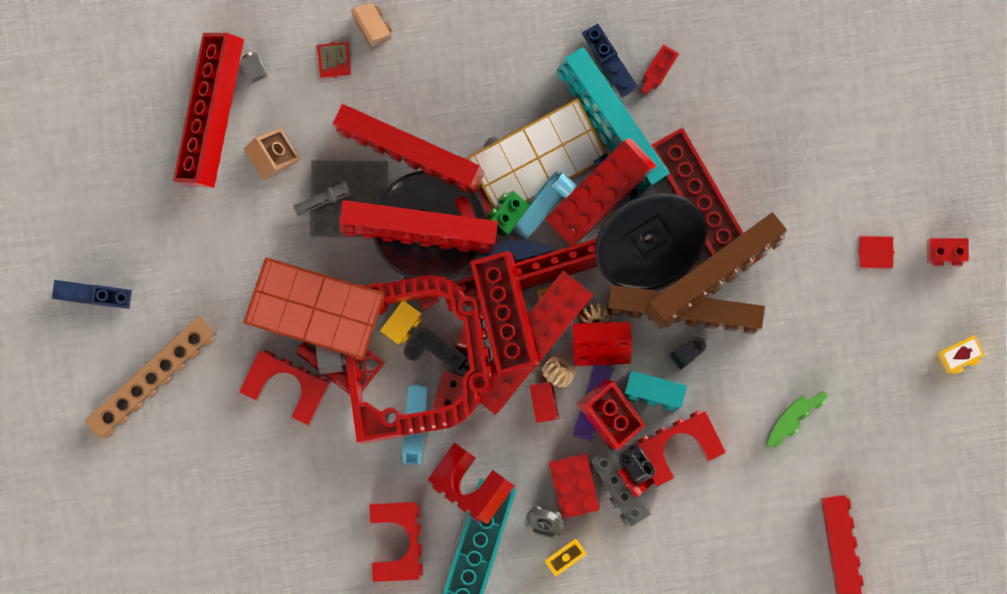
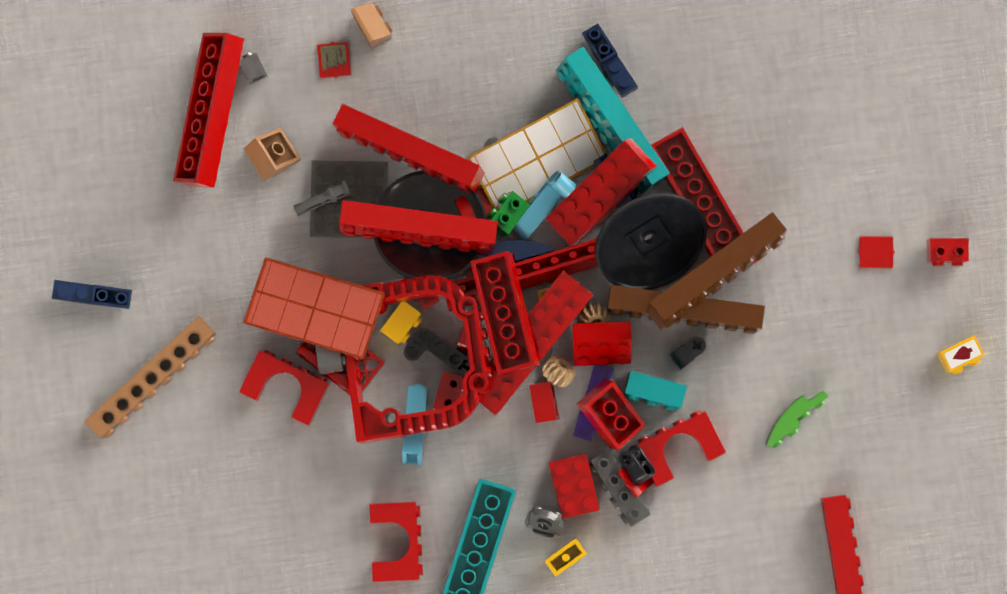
red arch [427,442,515,524] -> none
red hinge [640,44,679,96] -> none

